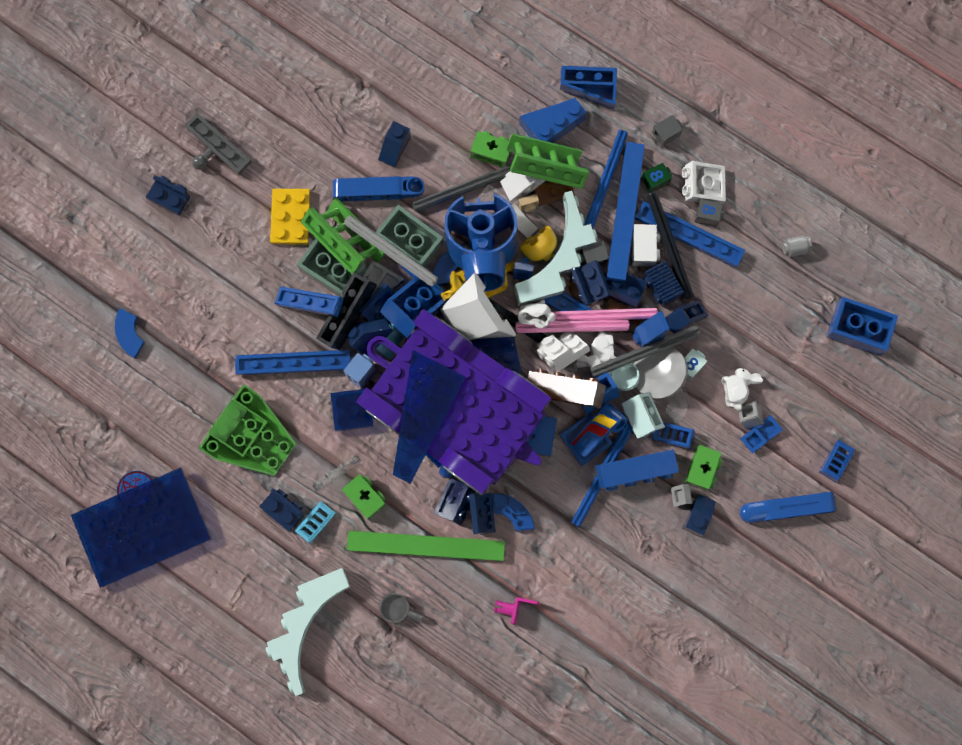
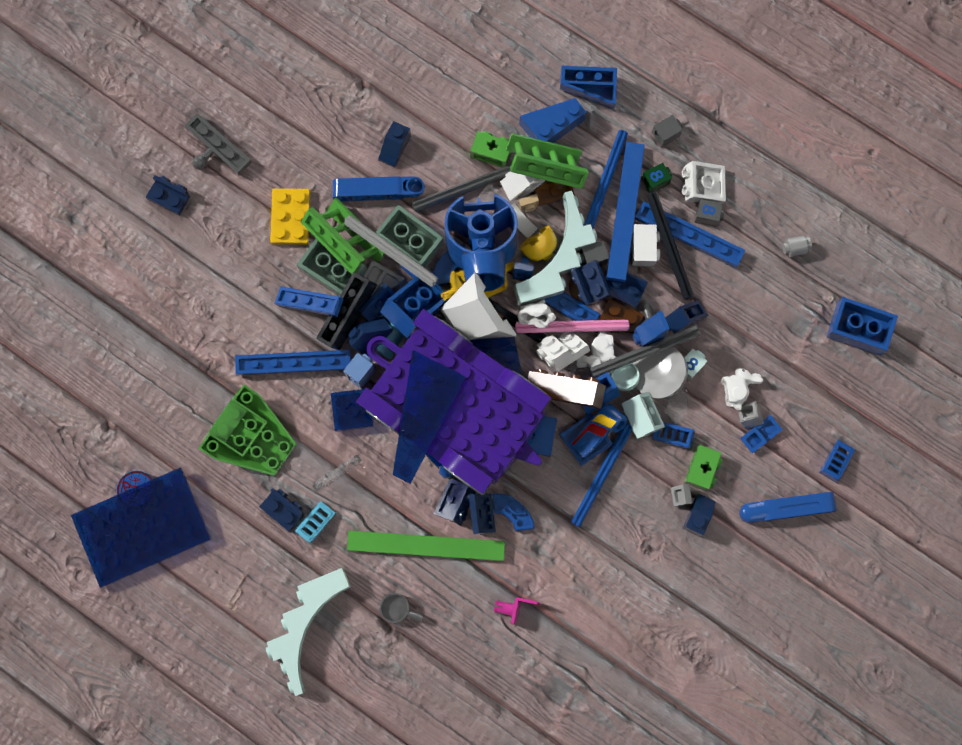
blue tile [115,308,145,359] -> none
bright green brick [342,474,386,521] -> none
bright pink axle [552,308,658,321] -> none
blue brick [595,449,679,491] -> none
dark blue brick [643,261,684,307] -> none

